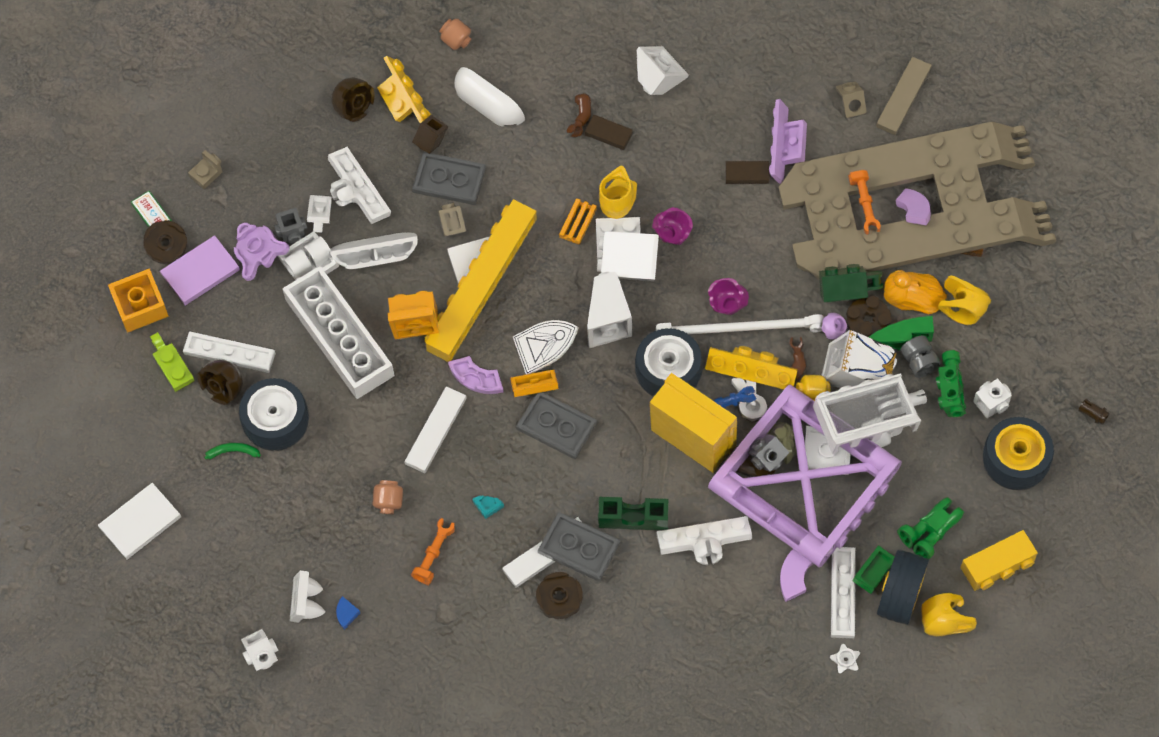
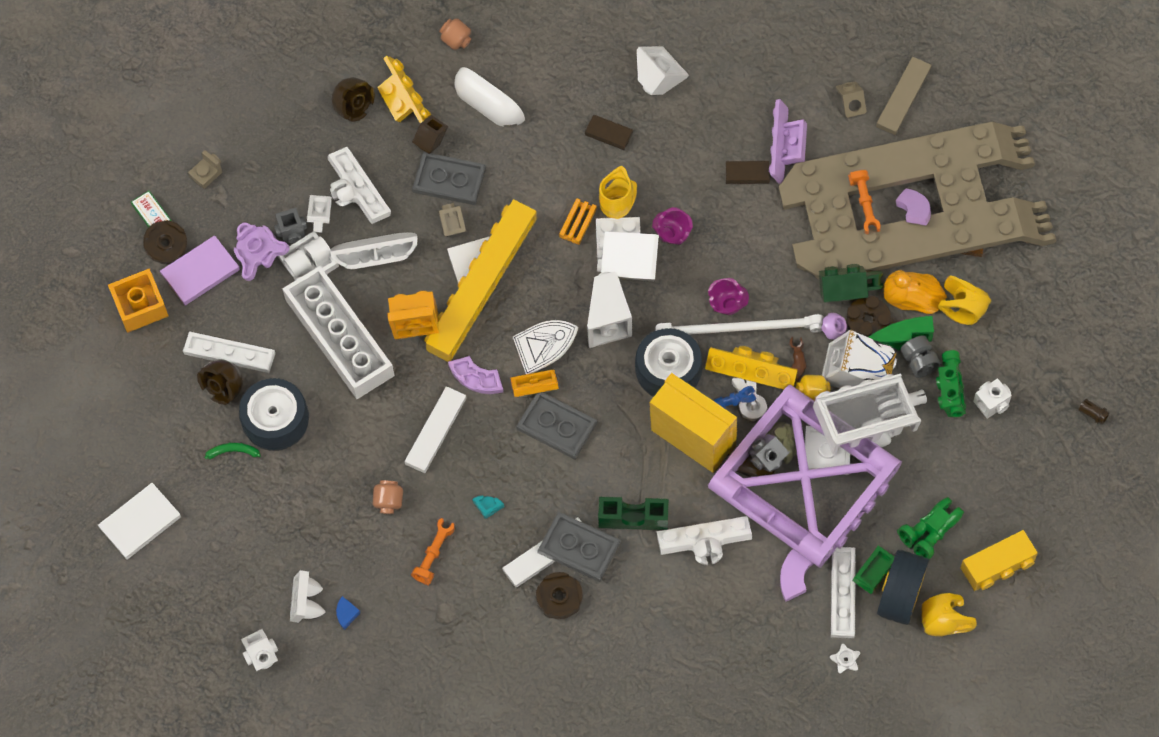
lime plate [150,332,195,392] -> none
reddish brown arm [567,93,591,137] -> none
wheel [983,417,1054,490] -> none

